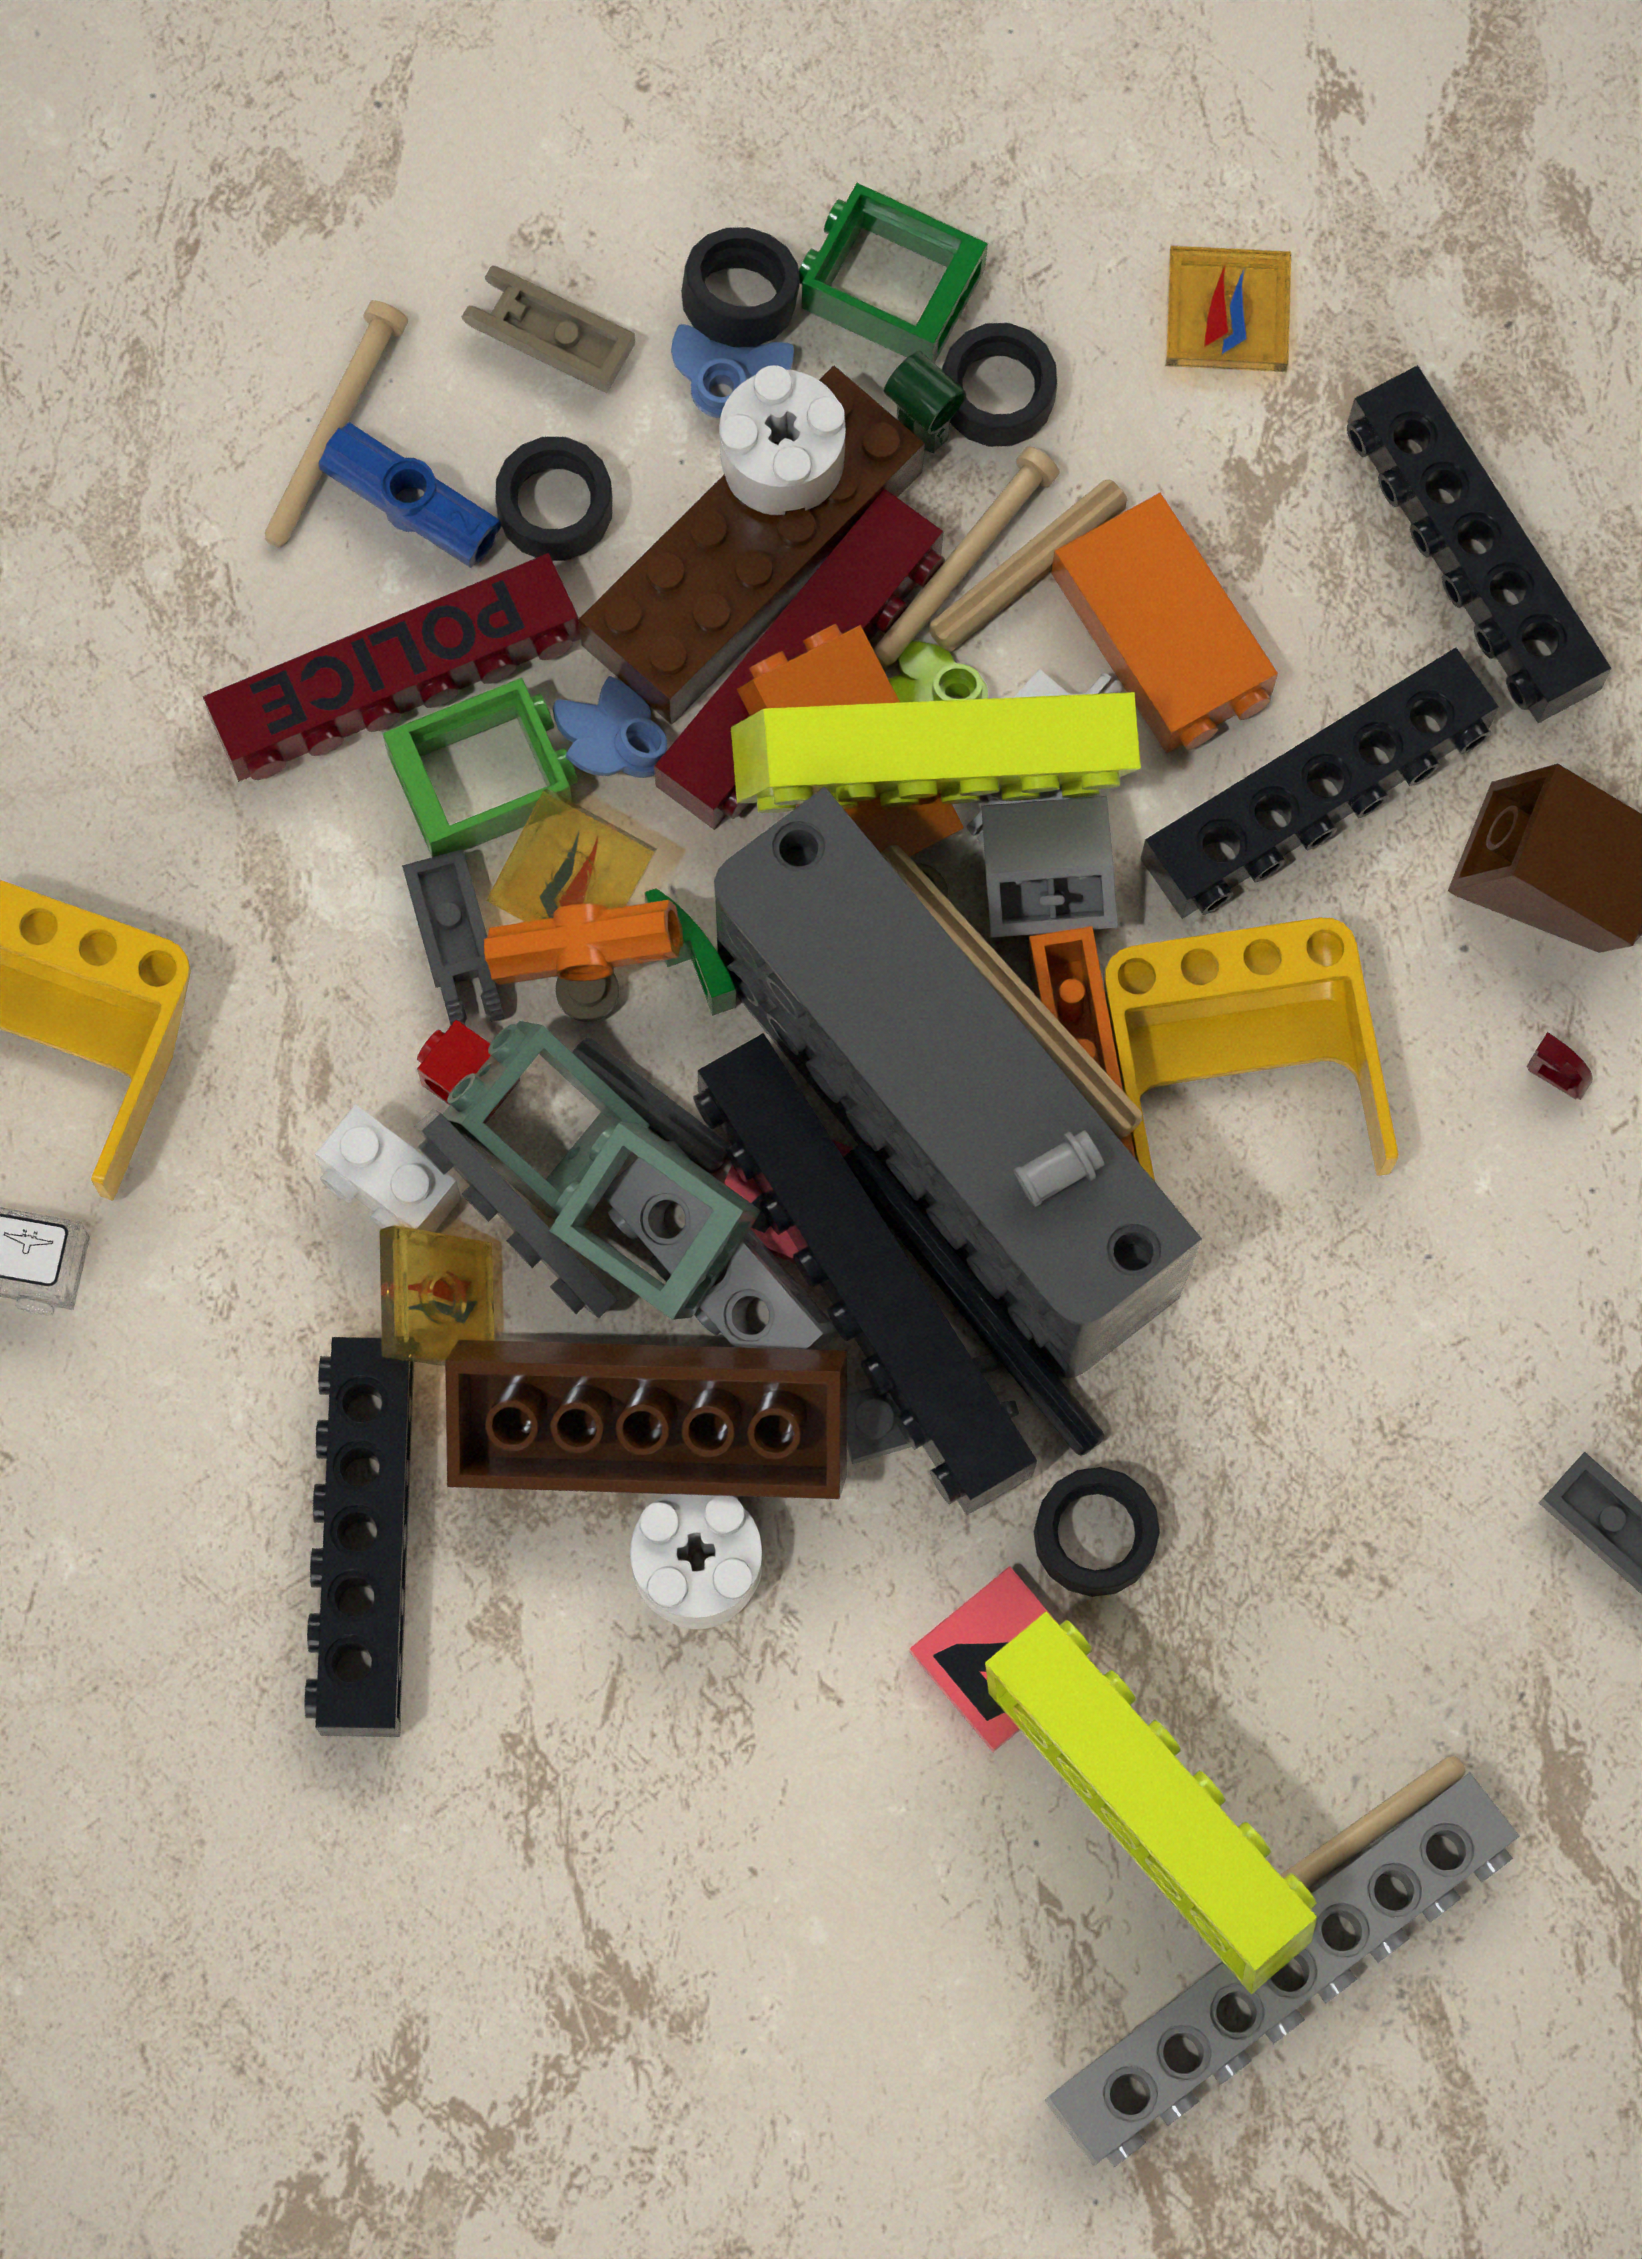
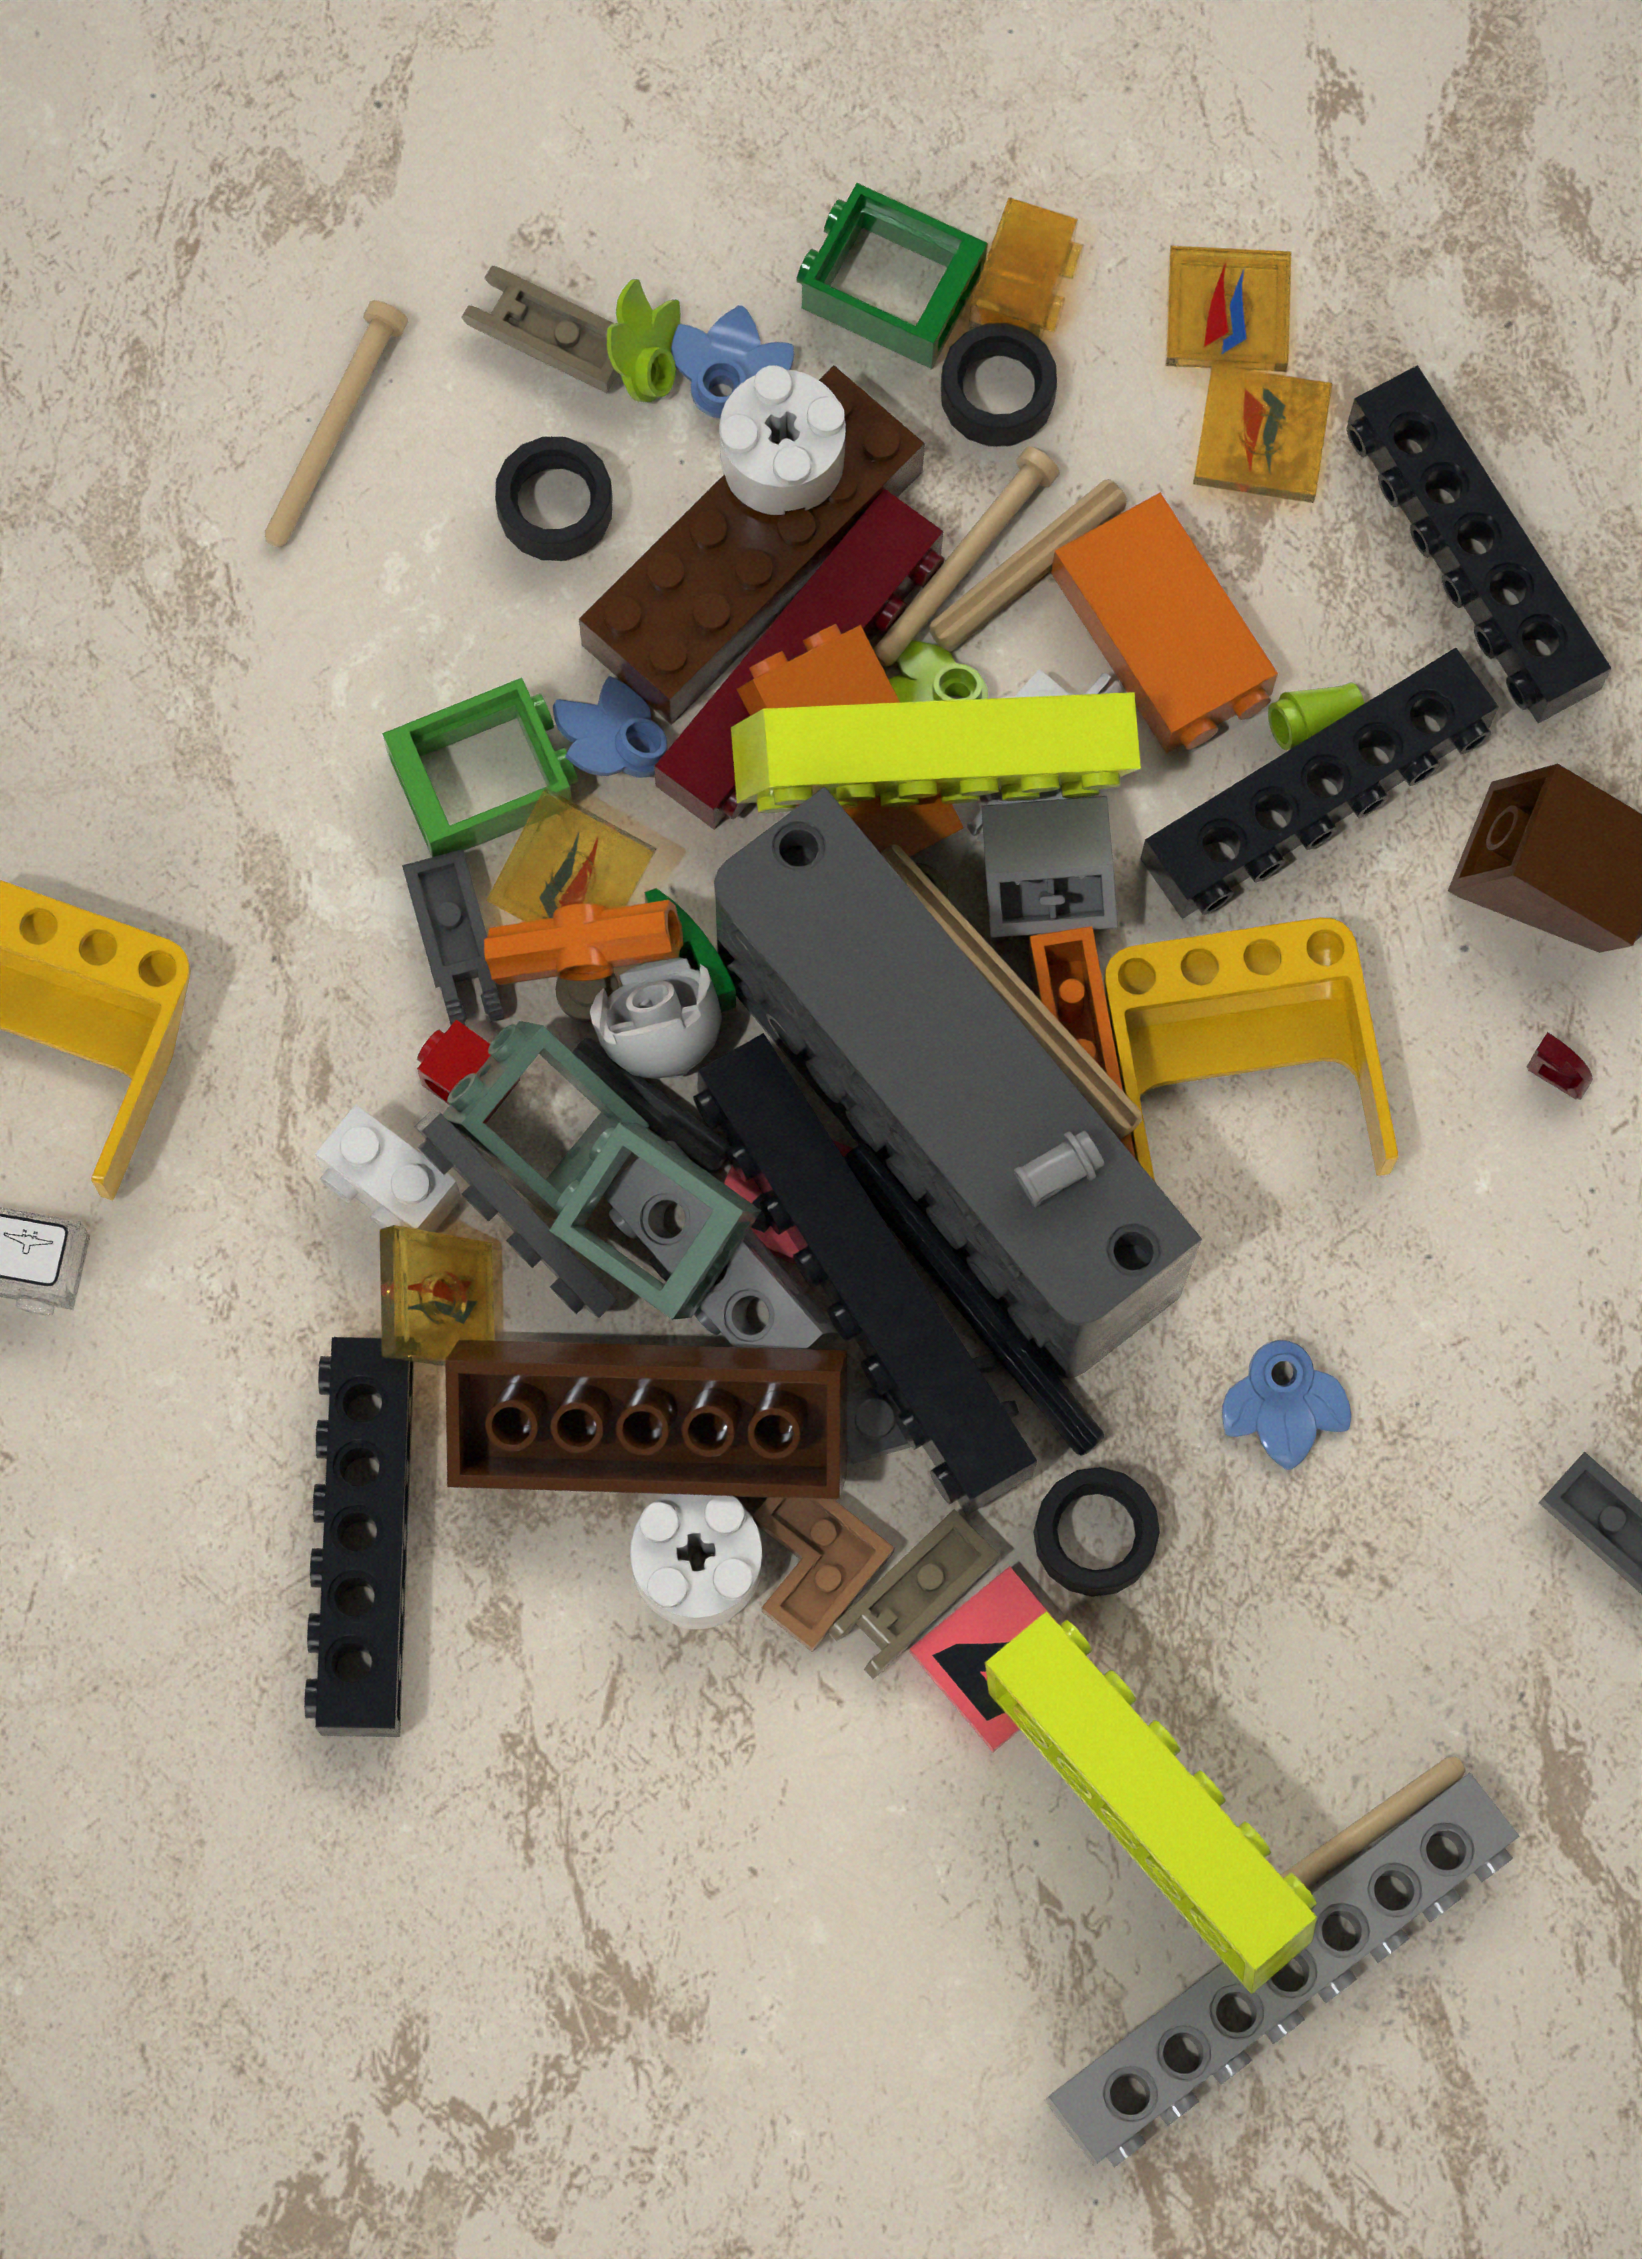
dark red brick [203,553,581,782] -> none
blue piece [318,422,501,568] -> none
black tyre [681,227,800,347] -> none
dark green piece [883,351,967,453] -> none
none -> white cylinder [590,958,722,1078]
none -> lime plate [607,279,680,402]
none -> medium nougat plate [752,1497,895,1652]
none -> dark tan hinge [828,1509,1000,1679]
none -> clear yellow brick [968,197,1084,339]
none -> clear yellow tile [1193,364,1332,503]
none -> medium blue plate [1222,1340,1351,1470]
none -> lime cone [1268,682,1365,750]

